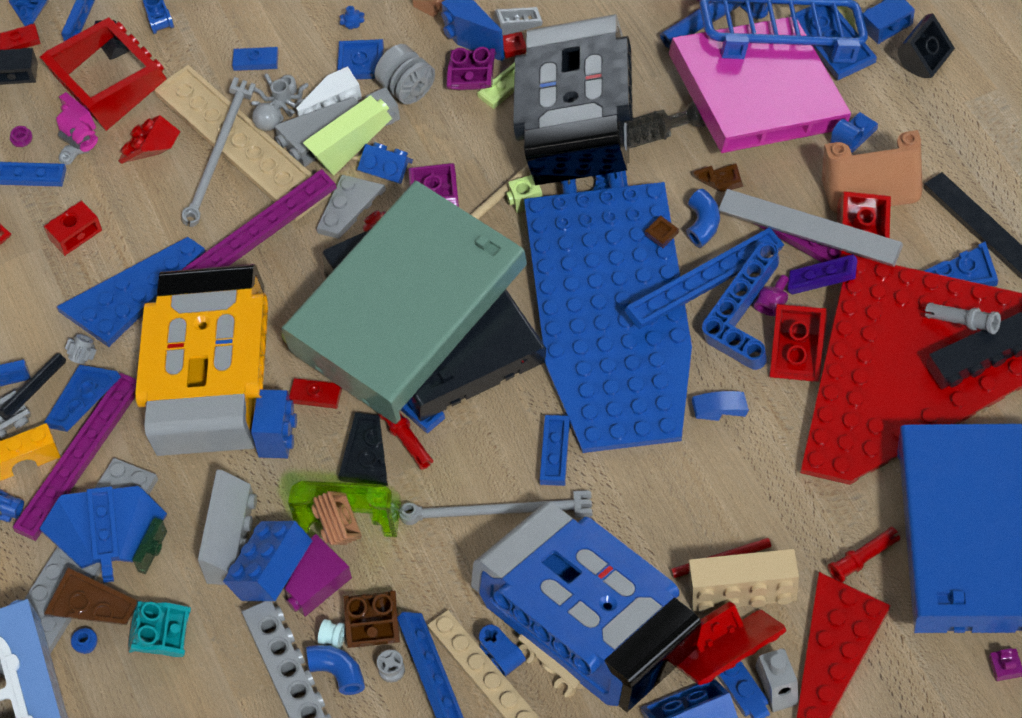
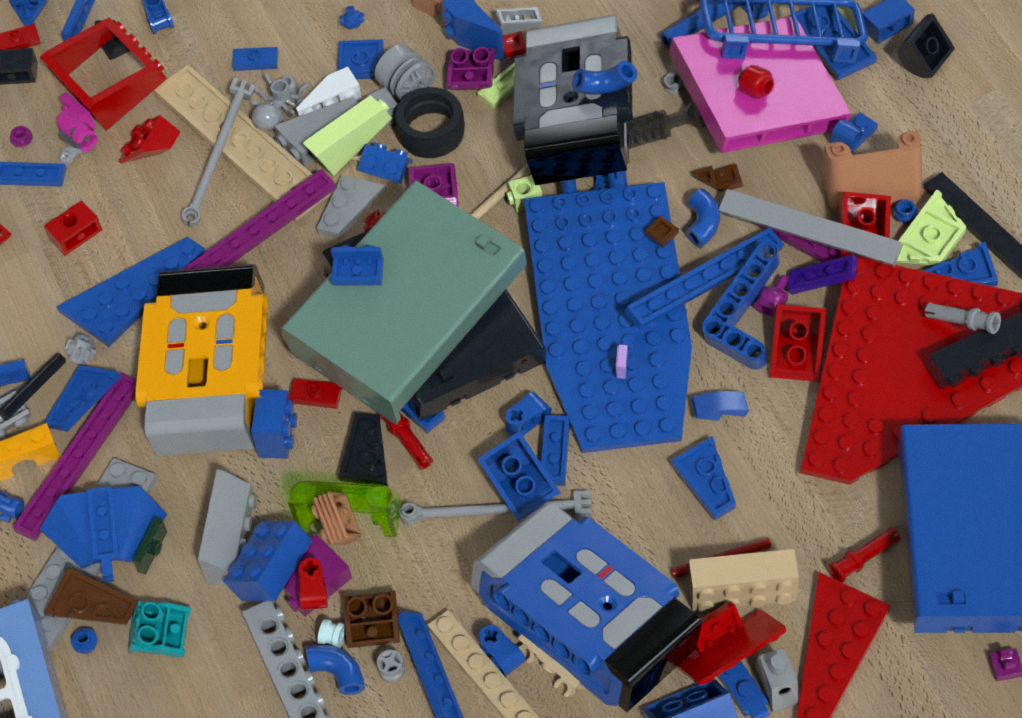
none -> red piece [299,557,328,611]
none -> blue bracket [331,245,384,286]
none -> black tyre [395,87,465,159]
none -> blue slope [478,431,561,521]
none -> blue piece [505,392,552,436]
none -> blue cylinder [572,61,637,95]
none -> lavender tile [616,345,628,379]
none -> light grey bush [664,72,684,94]
none -> blue wing [671,436,736,520]
none -> red head [738,65,774,99]
none -> blue plate [893,199,917,222]
none -> yellowish green wing [897,190,966,266]

